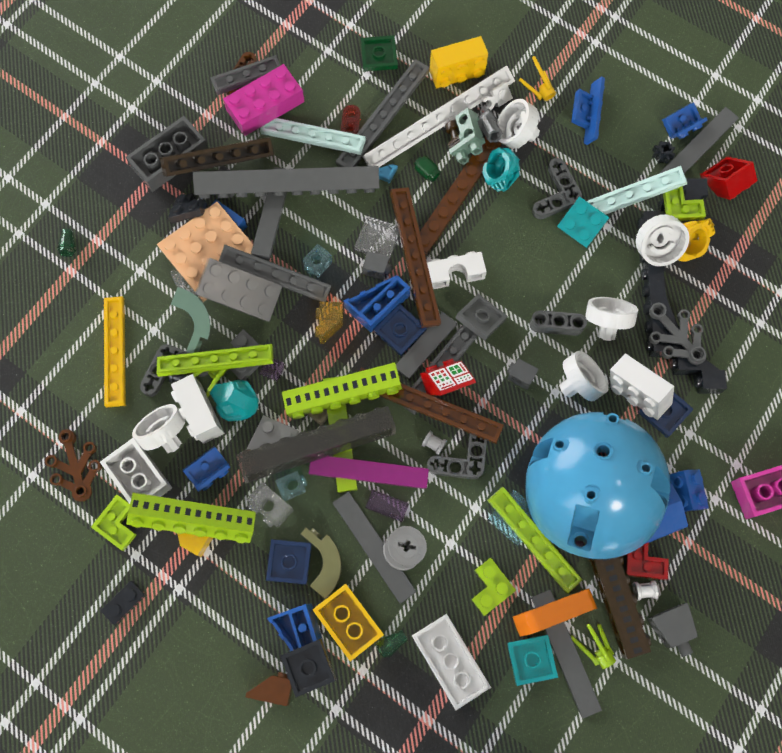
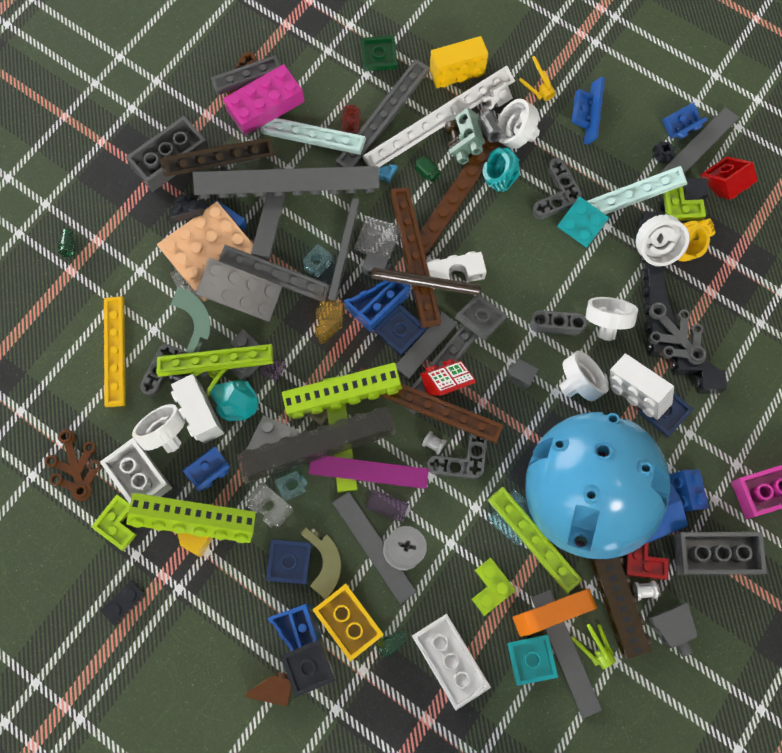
none -> dark grey tile [328,198,360,307]
none -> dark brown axle [371,267,481,295]
none -> dark grey brick [673,532,767,575]

